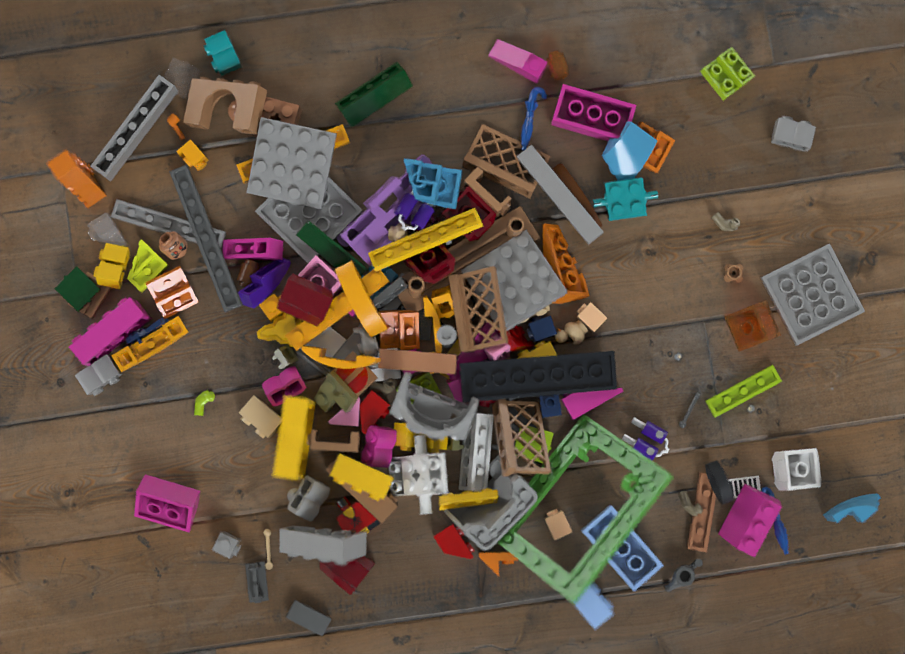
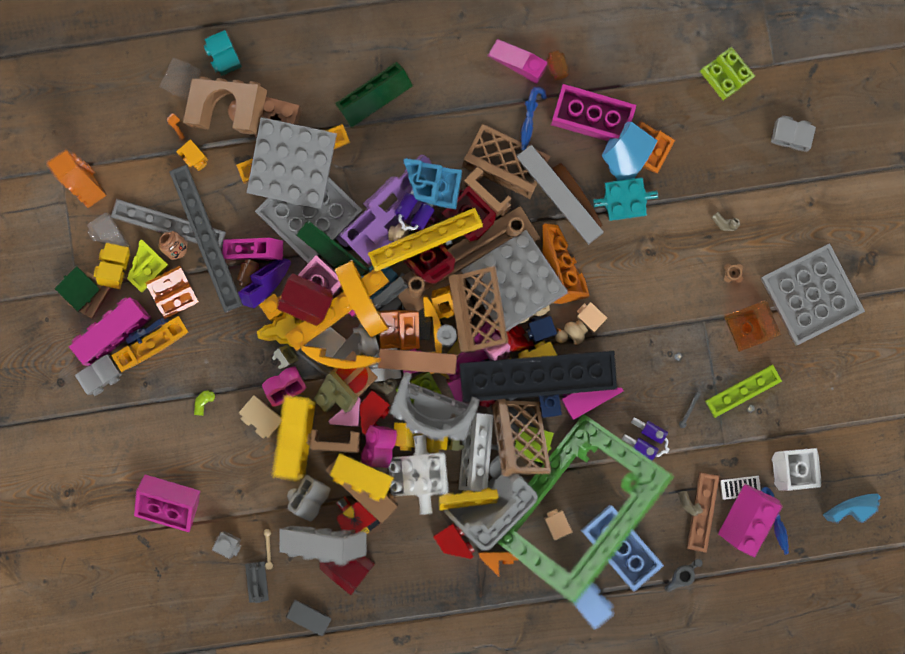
light grey brick [90,75,178,181] -> none
black tyre [705,460,734,505] -> none

